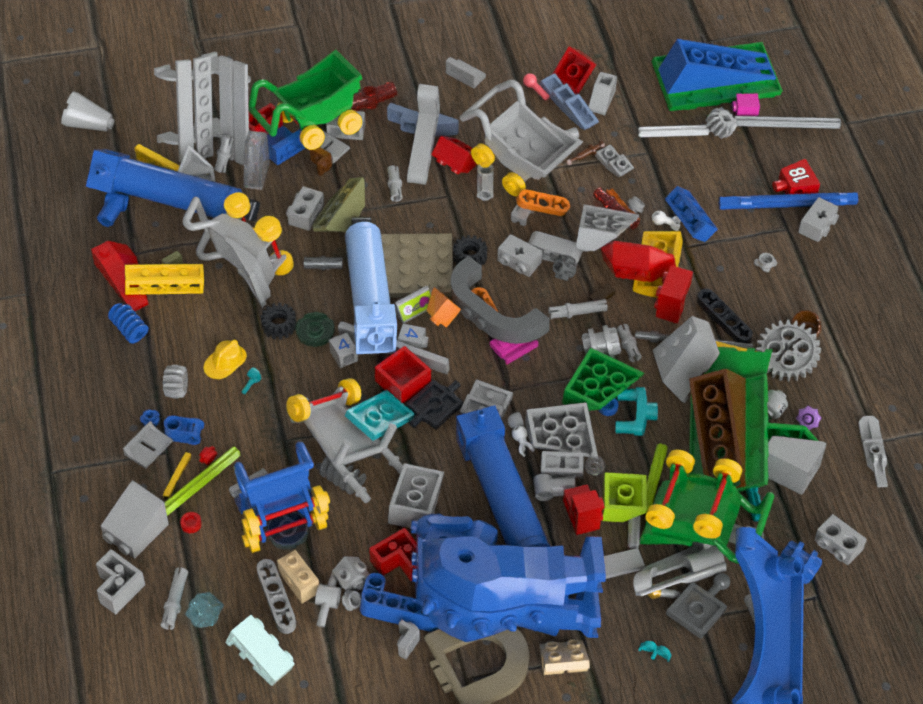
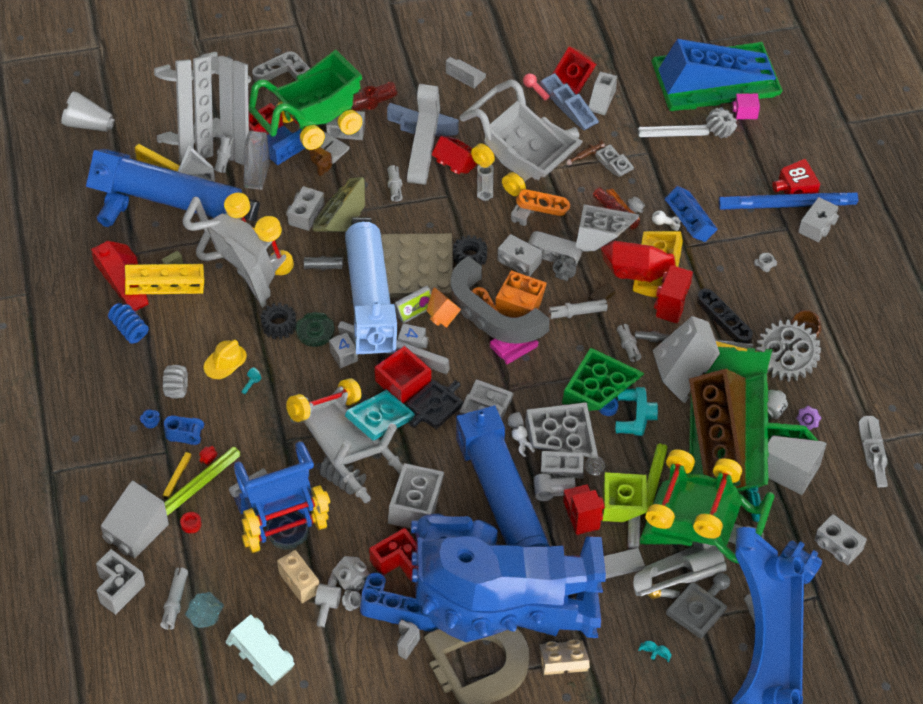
light grey piece [123,421,173,469] -> none
light grey beam [257,559,296,634] -> none
light grey piece [582,325,621,359] -> none
axle [734,116,841,129] -> none
none -> light grey beam [252,51,310,82]
none -> orange slope [495,270,547,318]

